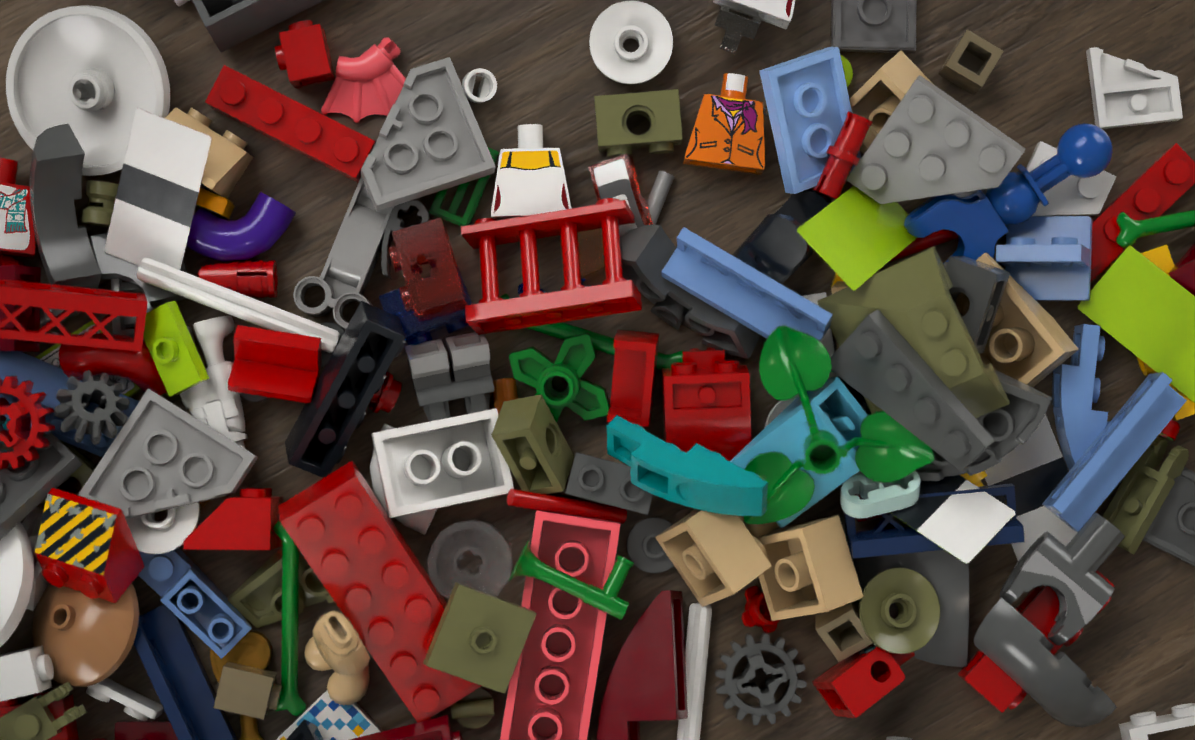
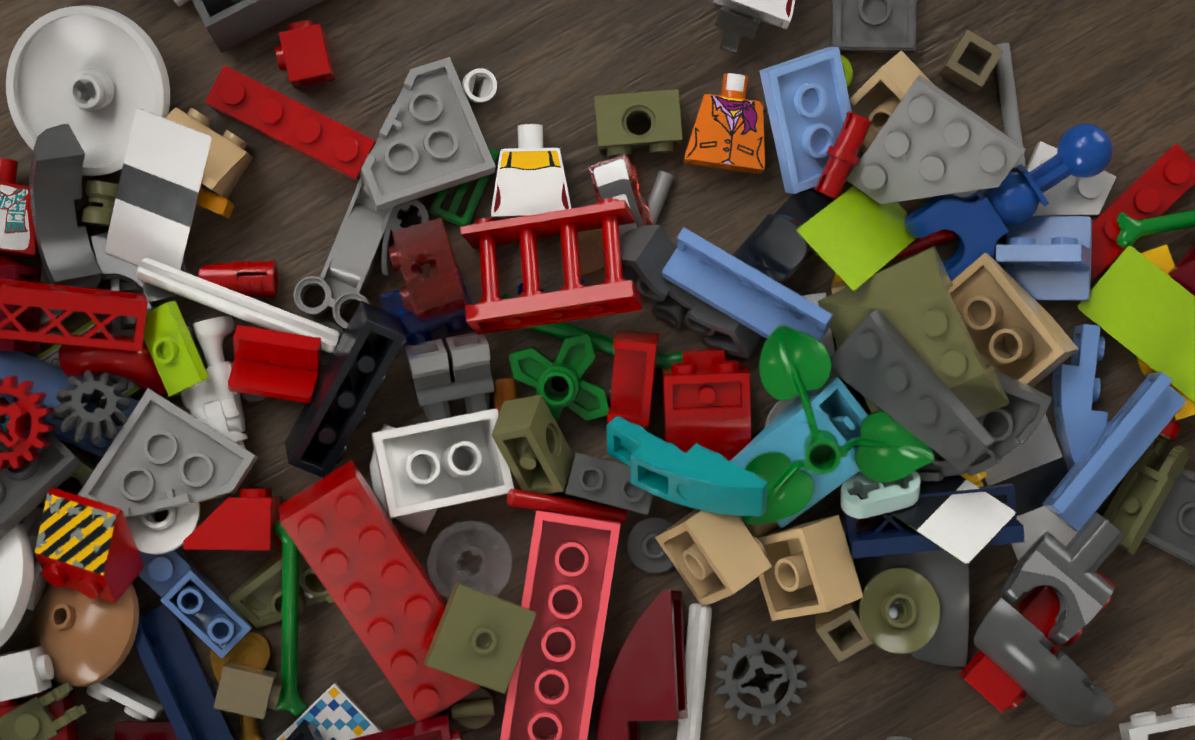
dark purple cylinder [186,192,296,262] -> none
tan piece [304,611,370,705] -> none
coral arm [321,37,406,123] -> none
red plate [369,371,402,413] -> none
green piece [509,540,634,620] -> none
white dish [589,1,673,85] -> none
red plate [741,586,780,633] -> none
red torso [812,643,915,718] -> none
dark grey brick [943,256,1010,354] -> none
white wing [1086,47,1183,129] -> none
none -> light grey bar [994,43,1026,170]

